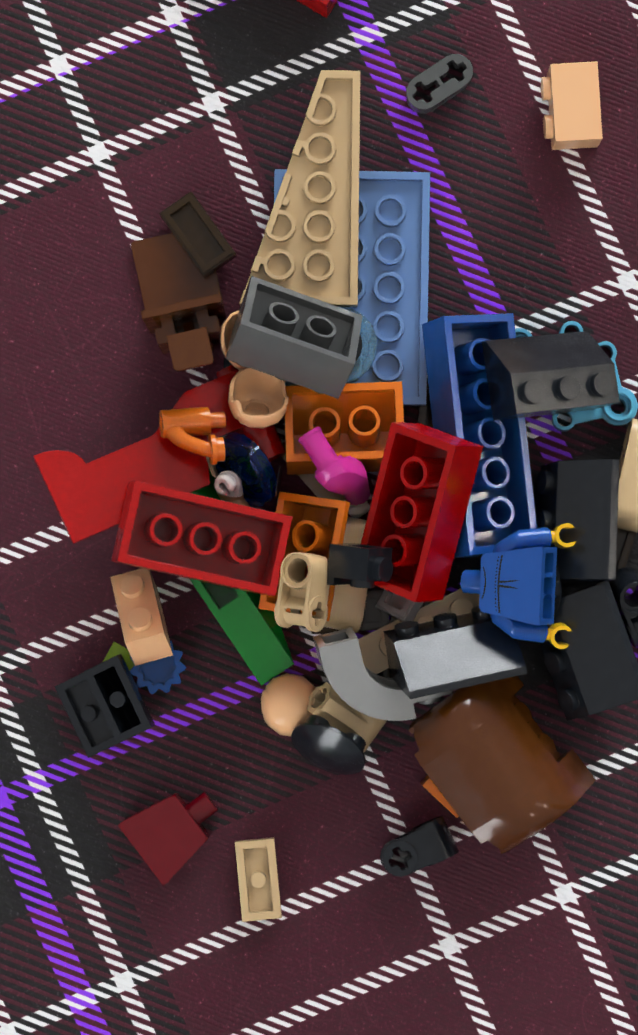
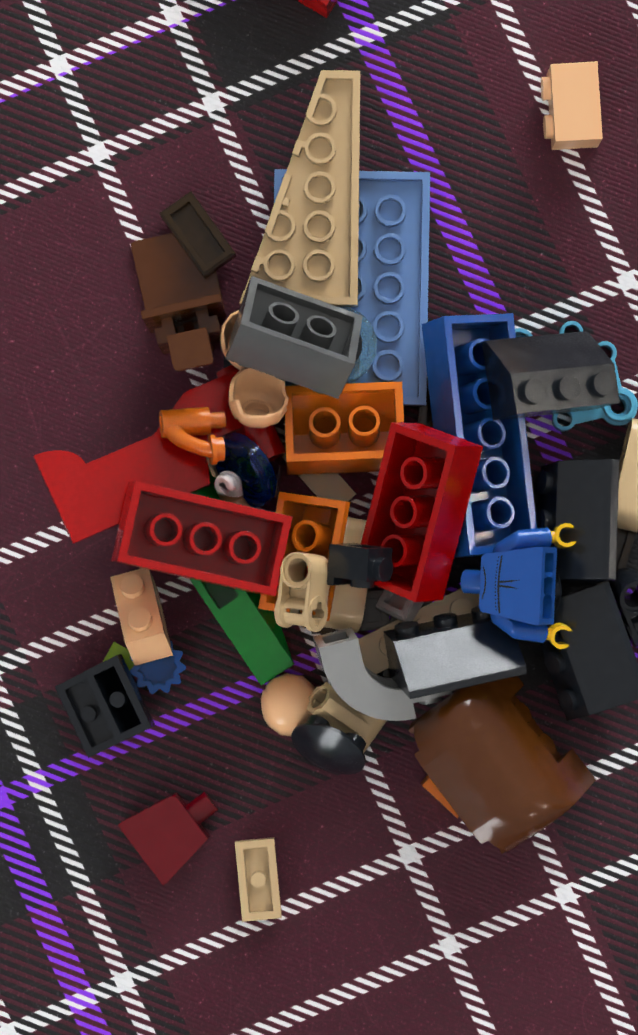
dark pink arm [298,426,370,519] -> none
black piece [380,815,459,877] -> none
dark grey beam [406,54,473,114] -> none

